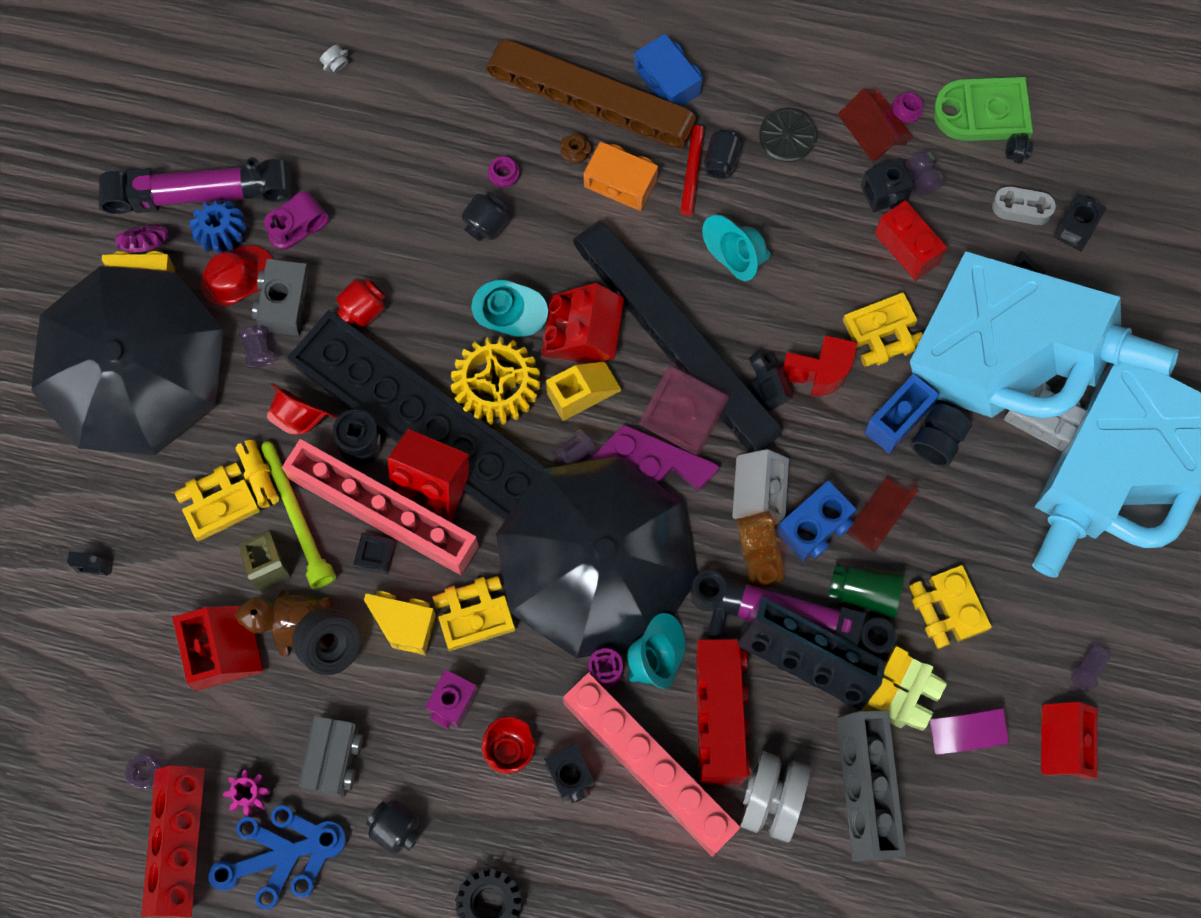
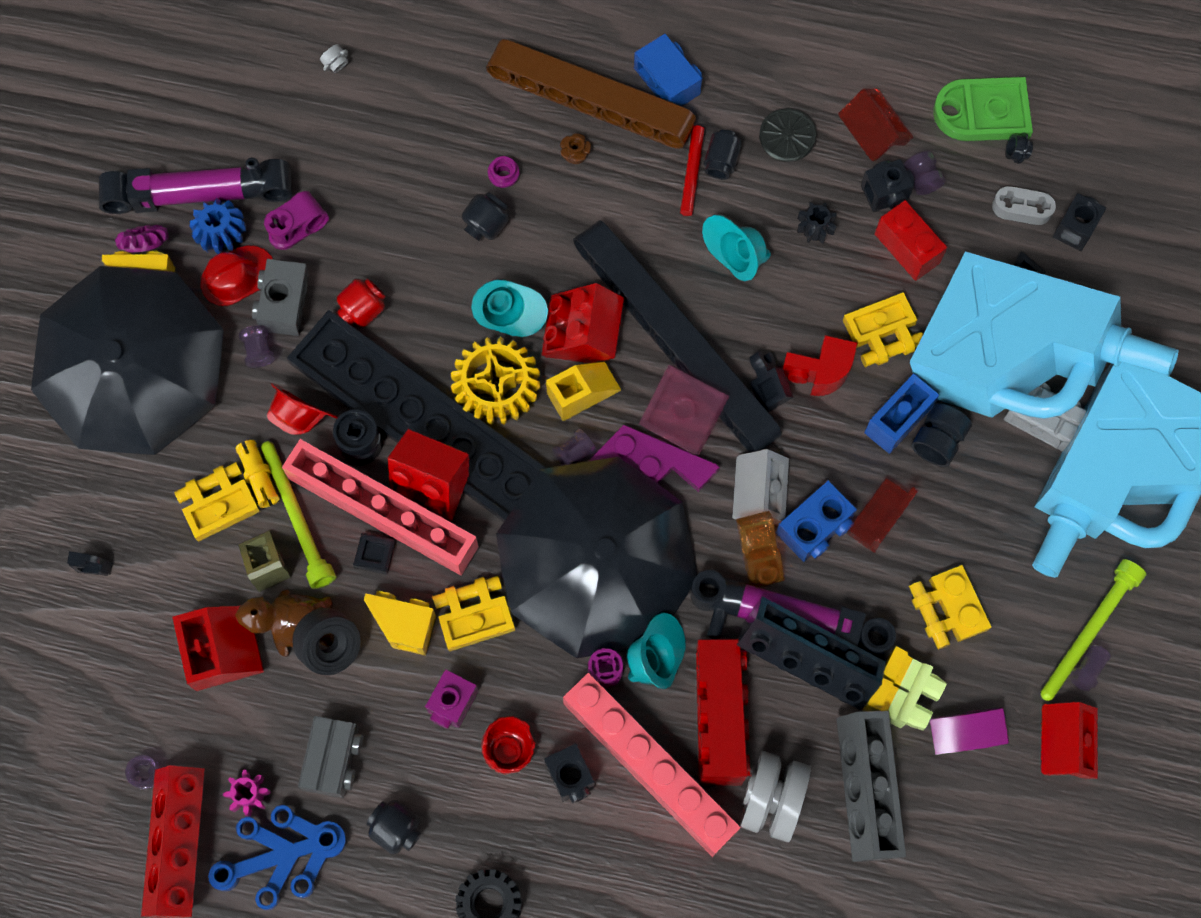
orange brick [584,141,658,211] -> none
dark green plant [828,565,905,620] -> none
magenta plate [892,92,923,123] -> none
none -> black gear [797,202,837,244]
none -> lime piece [1041,559,1146,701]

